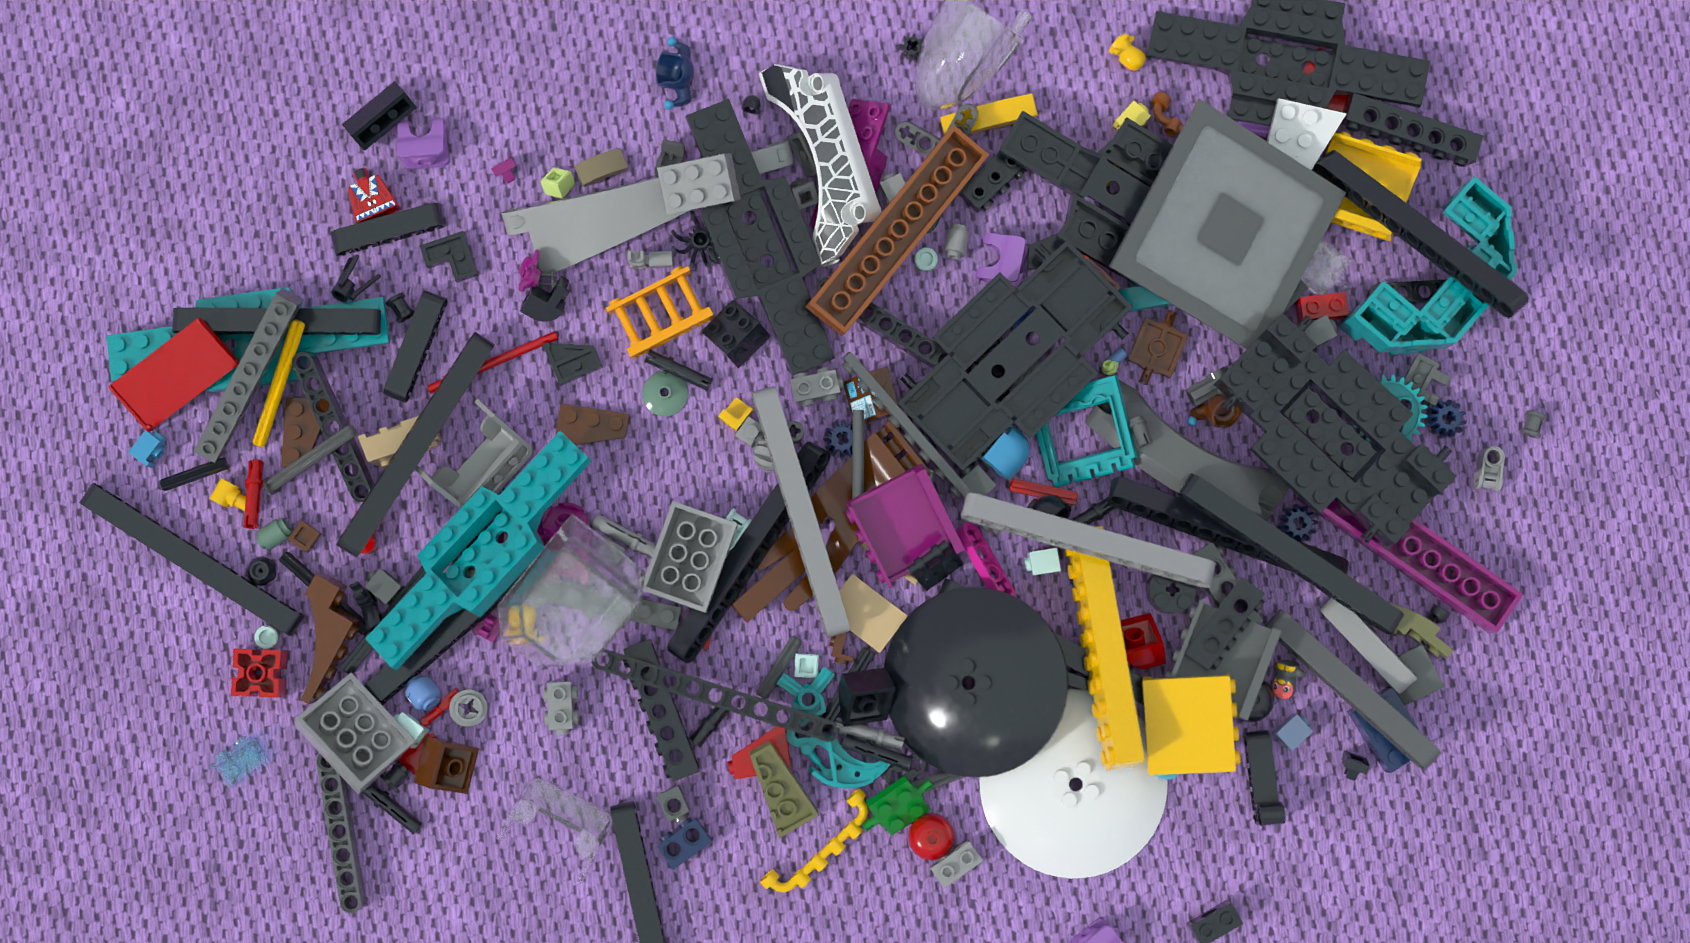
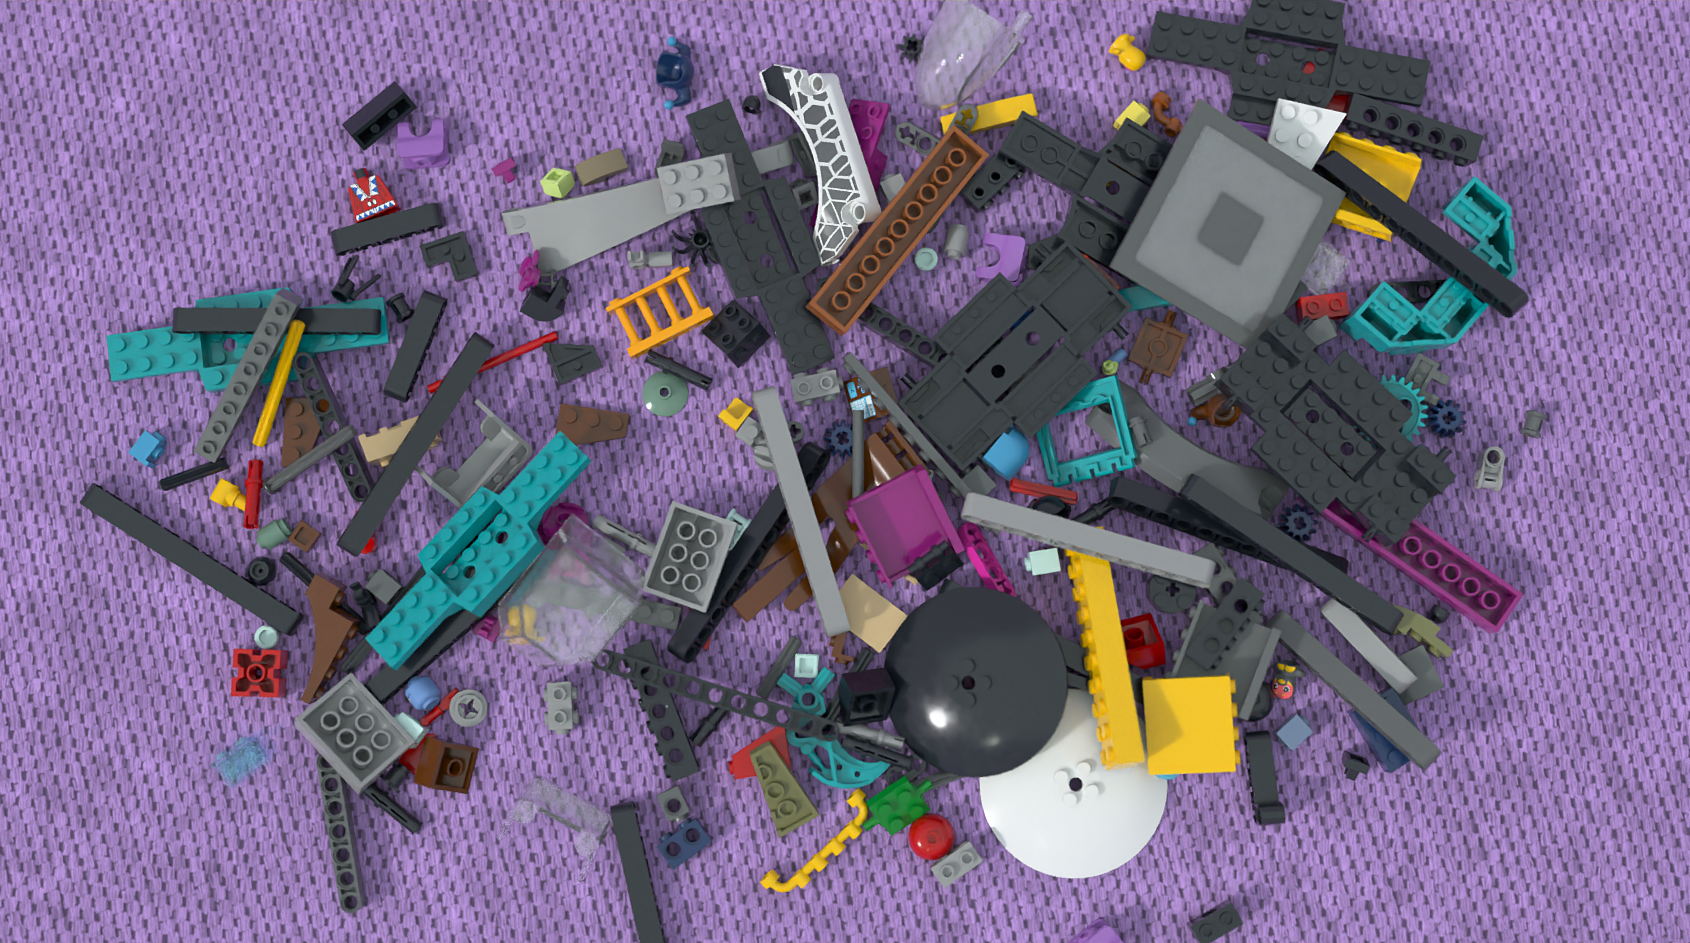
red door [108,317,240,432] -> none

